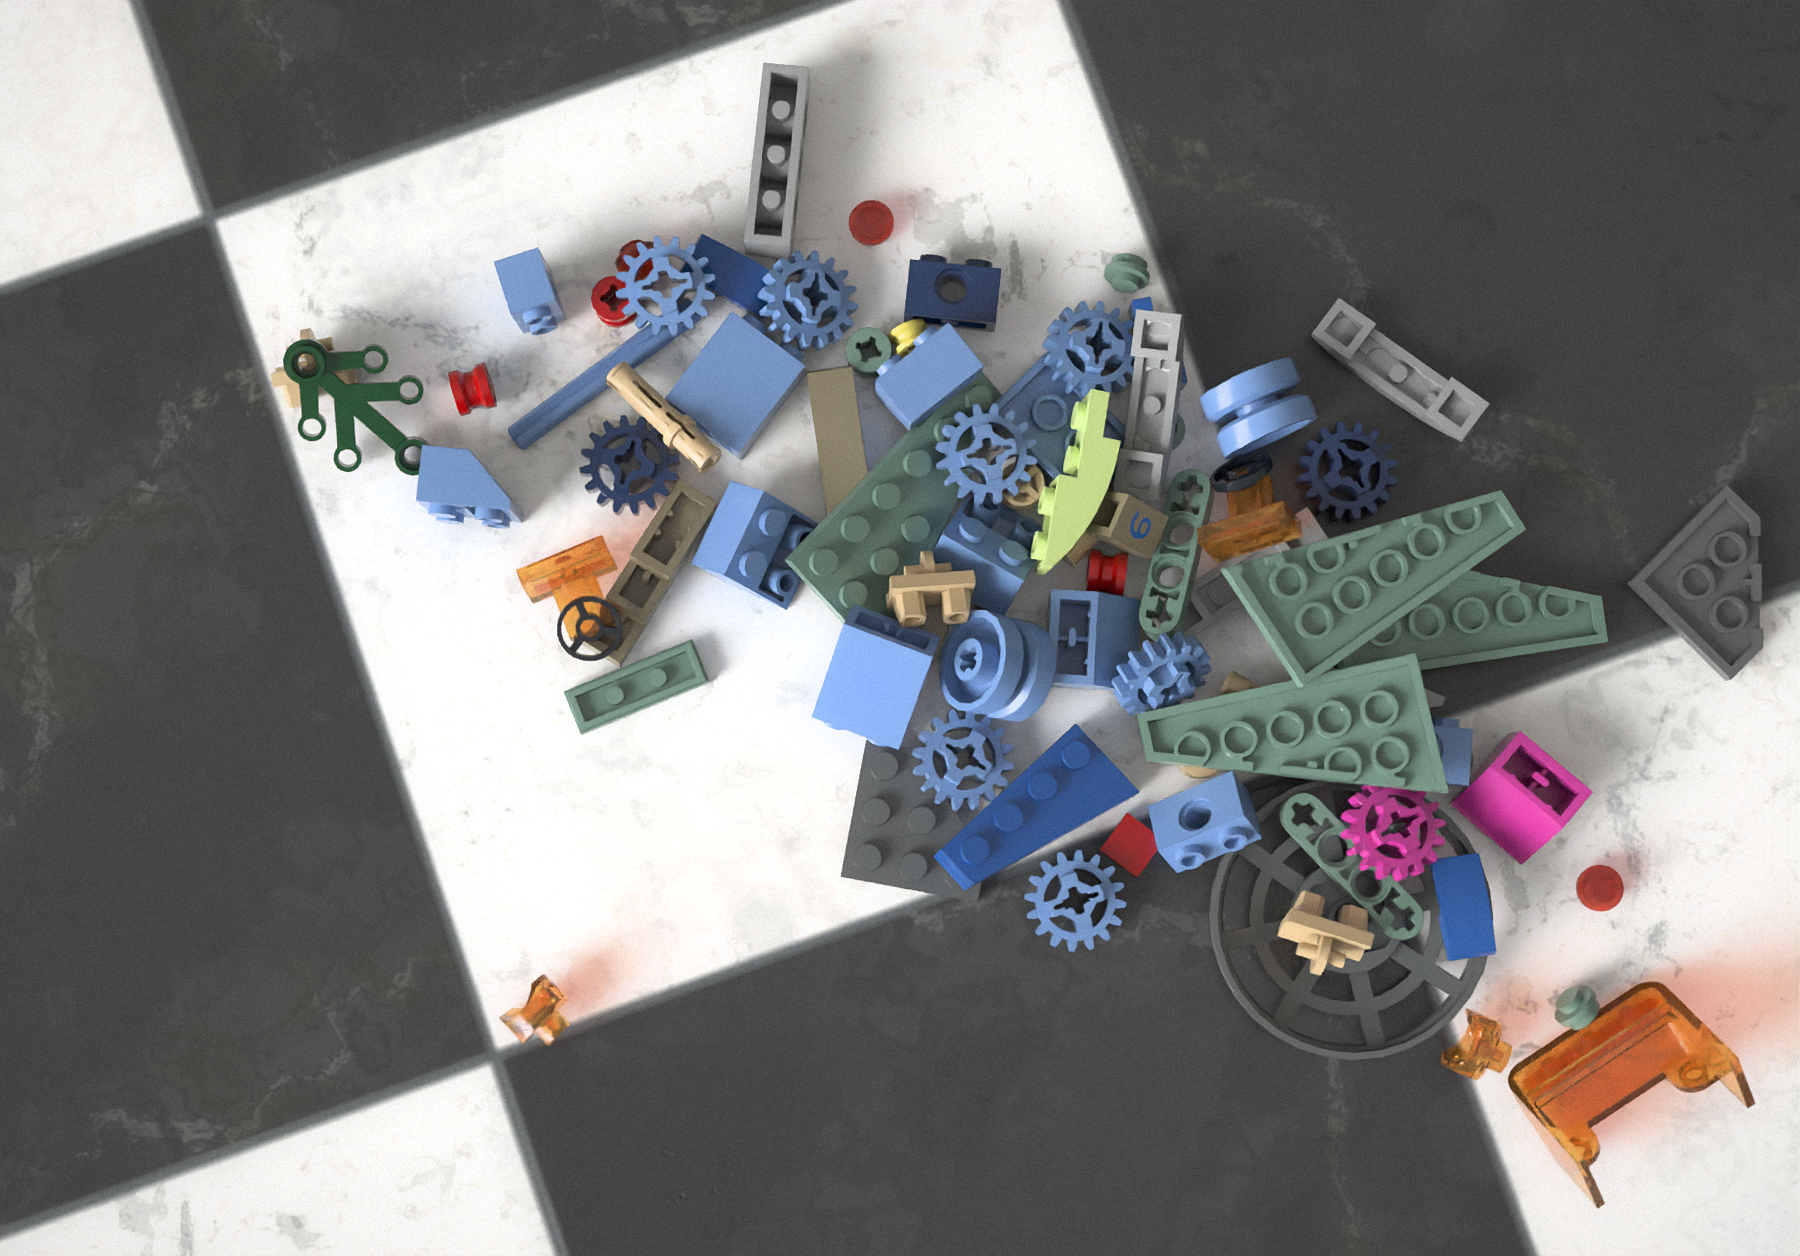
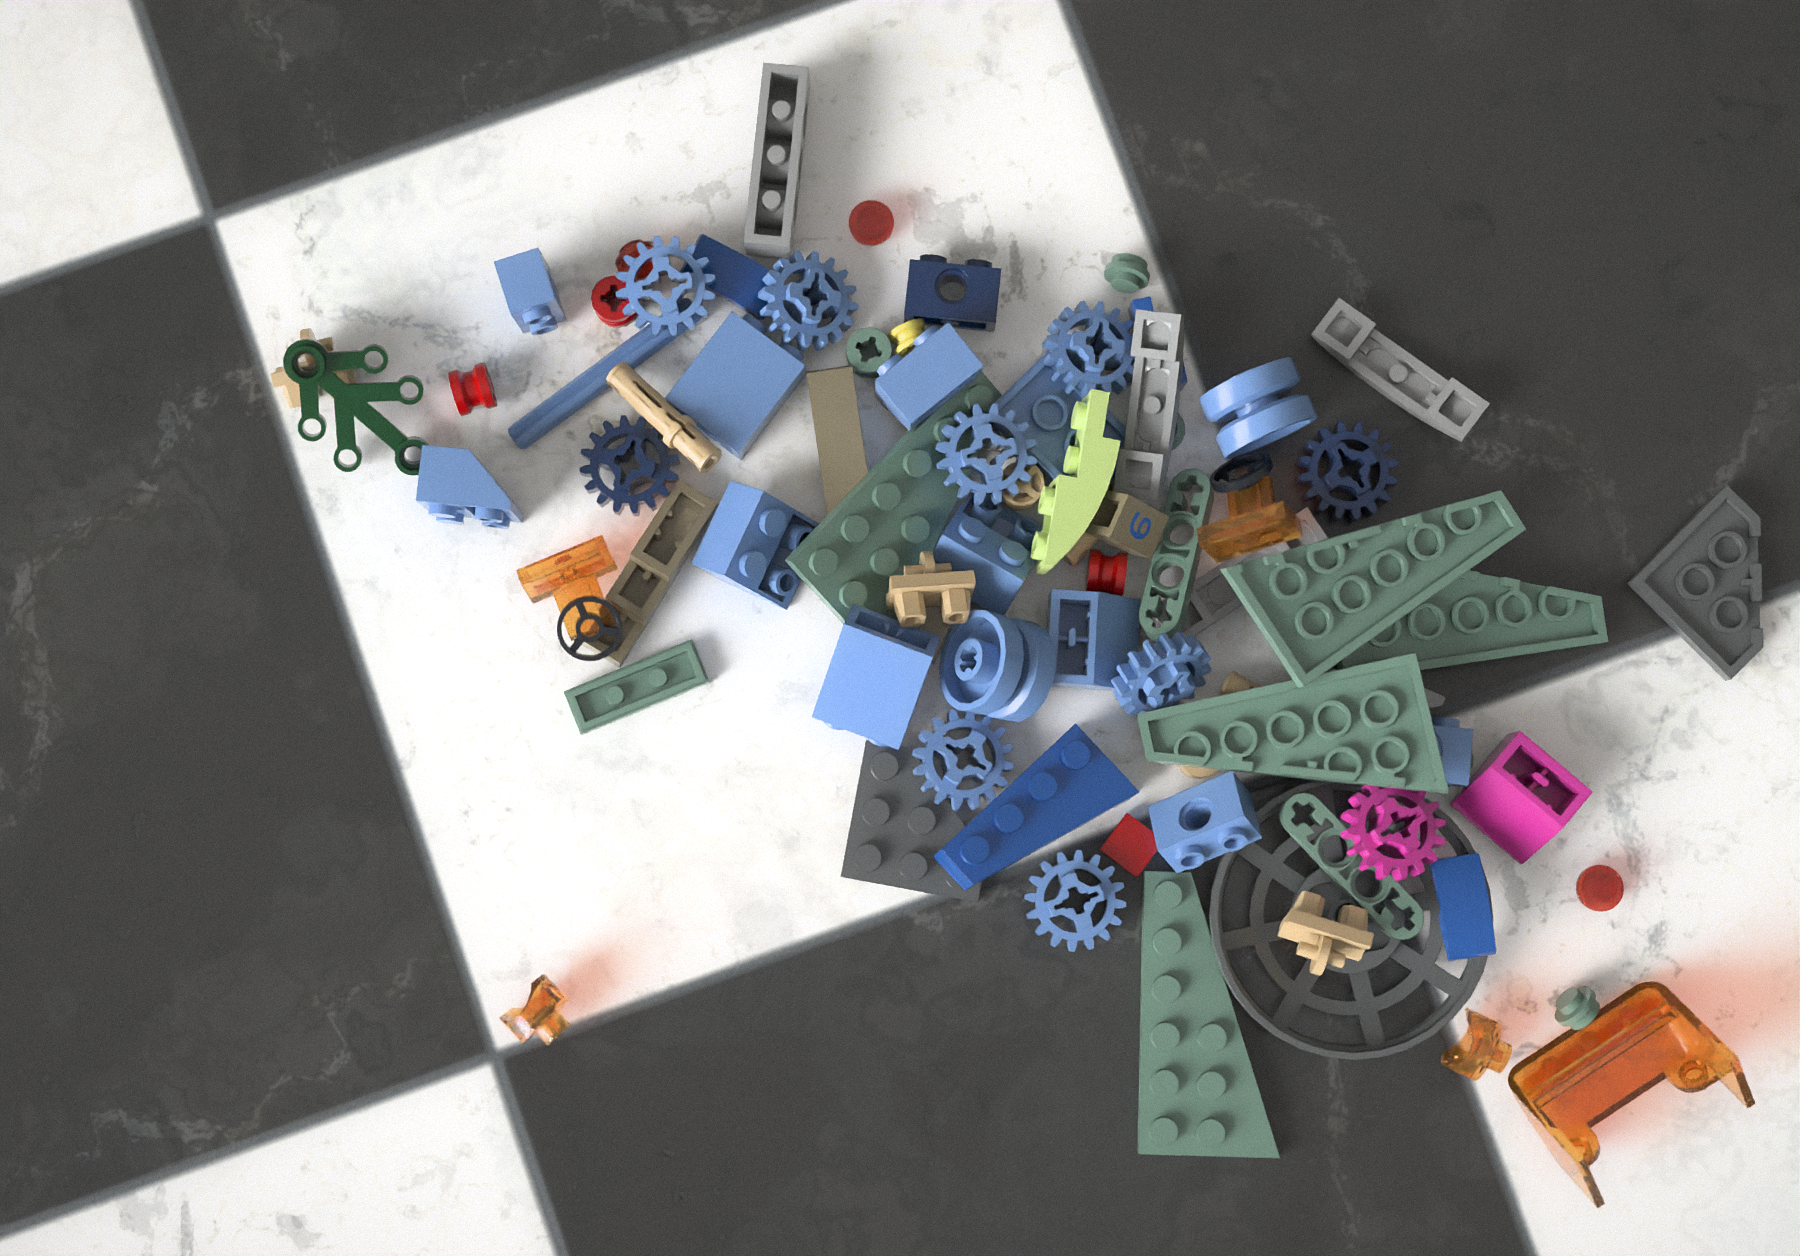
none -> sand green wing [1137,871,1280,1158]

